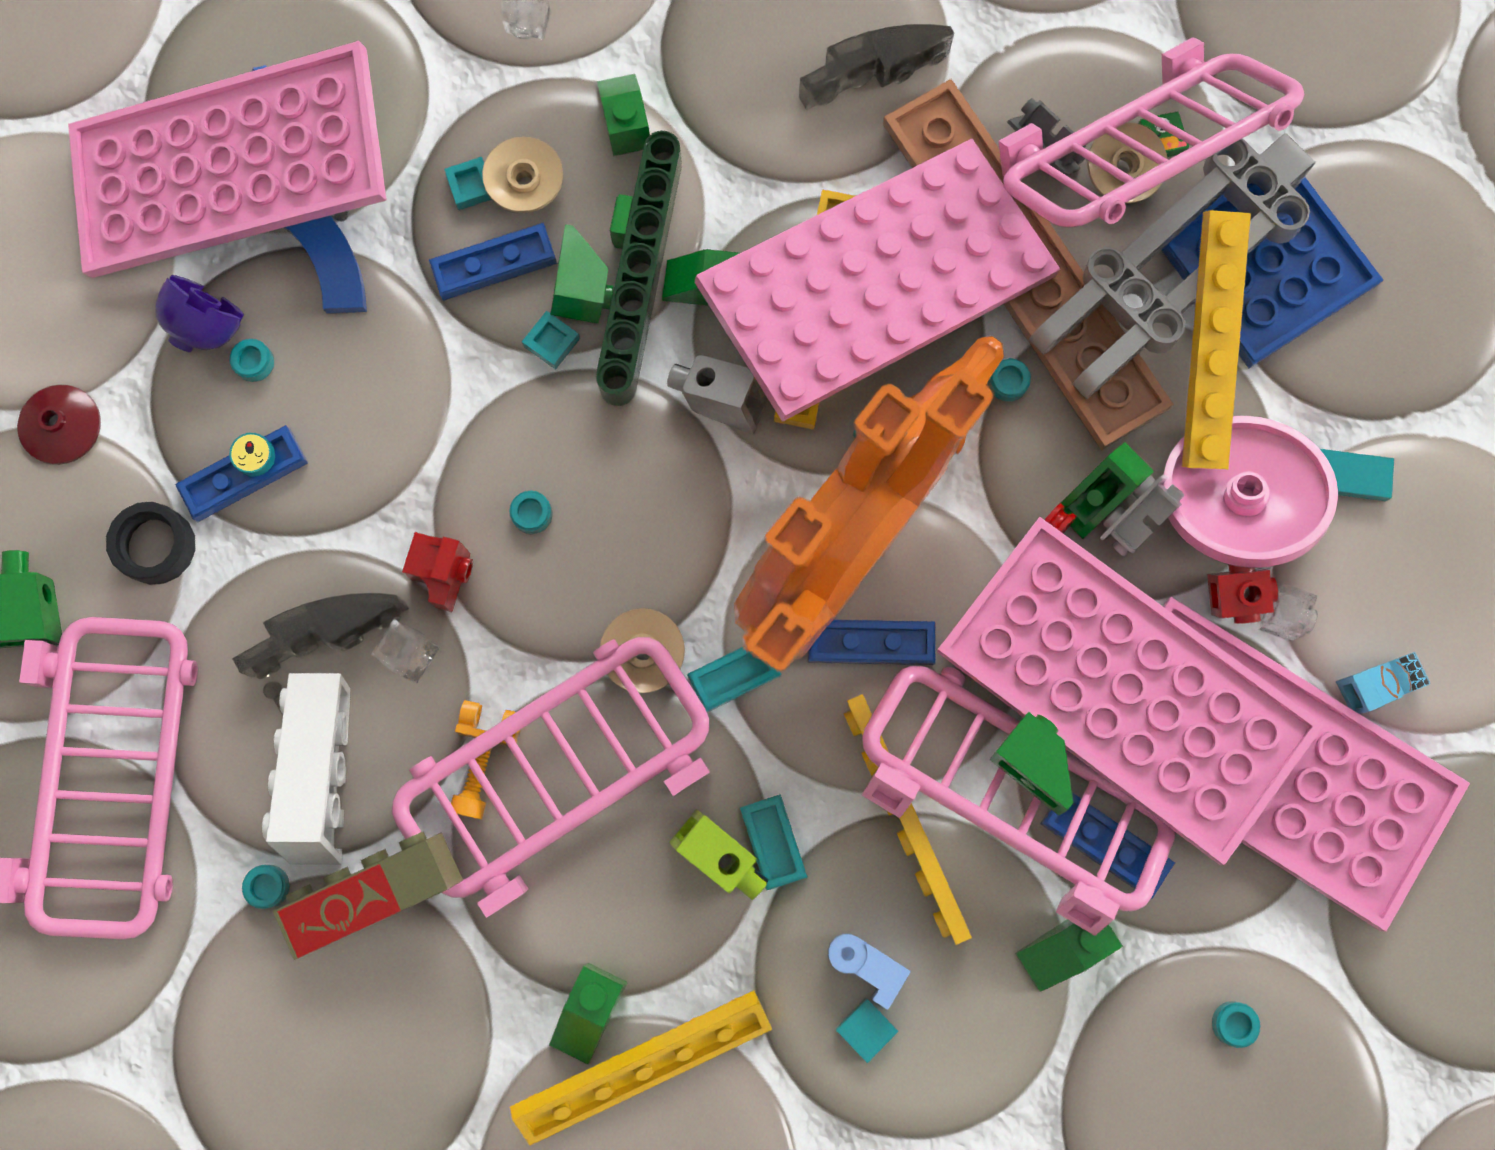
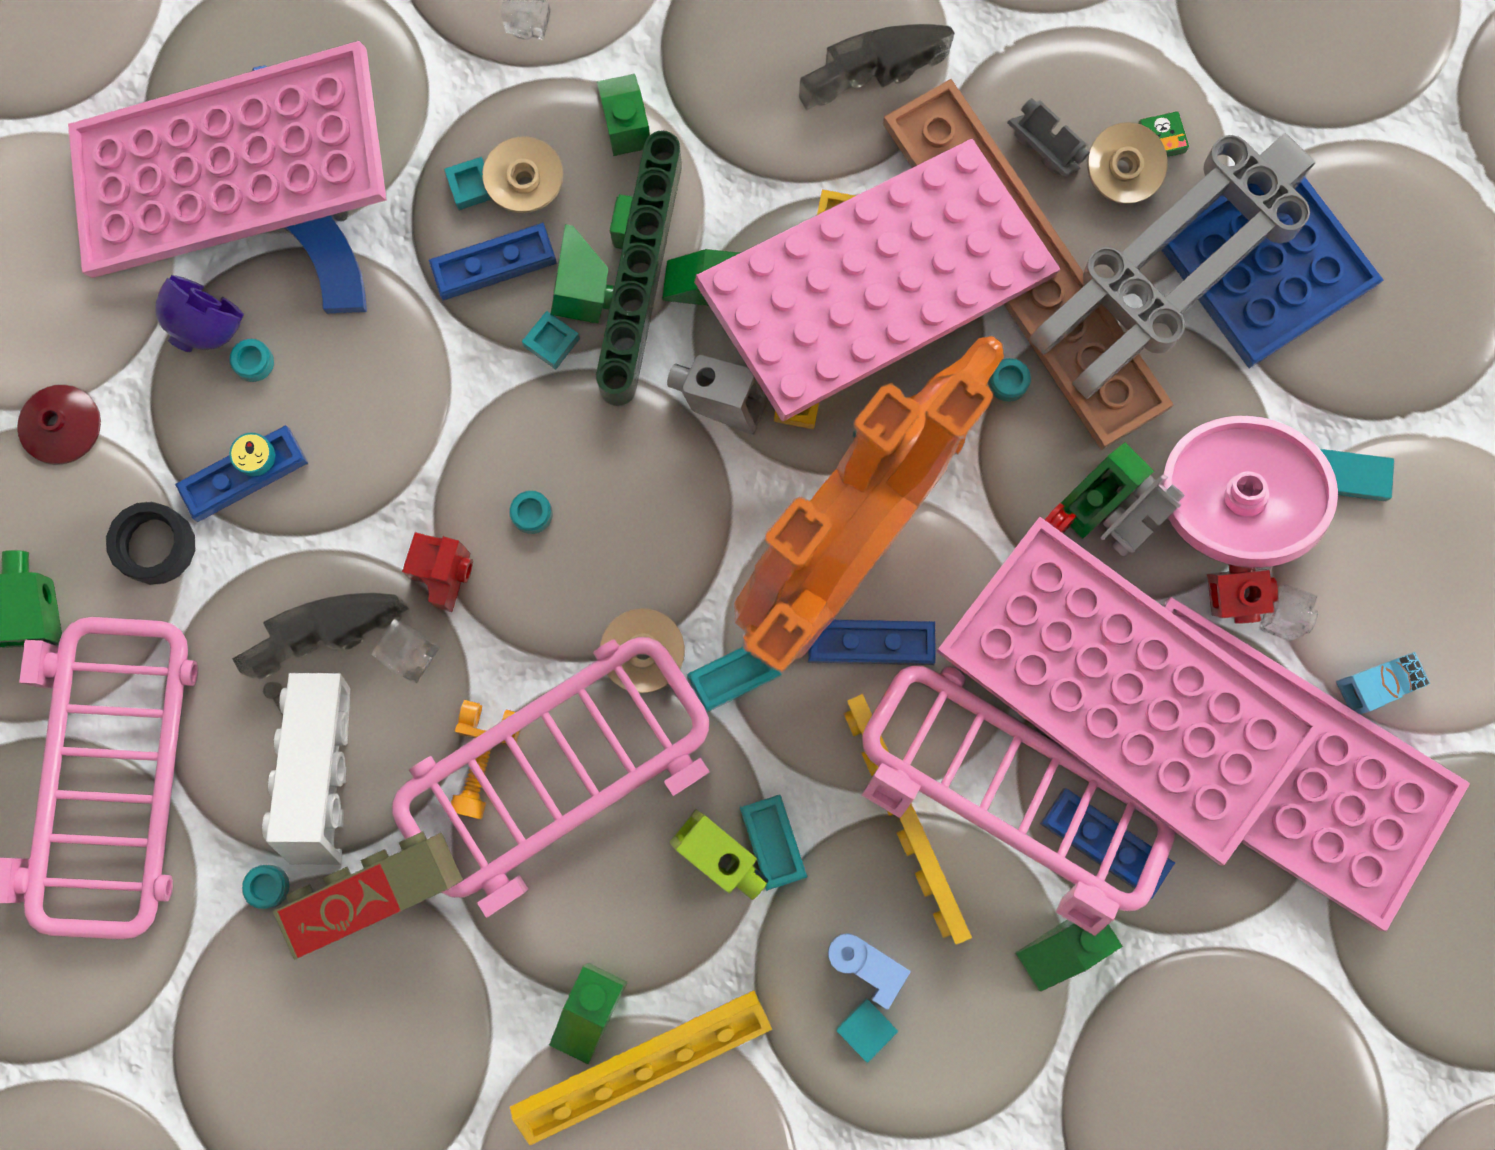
green slope [989,712,1073,816] -> none
bright pink bar [998,37,1305,227] -> none
yellow plate [1182,210,1251,470] -> none
teal tile [1212,1001,1261,1048] -> none

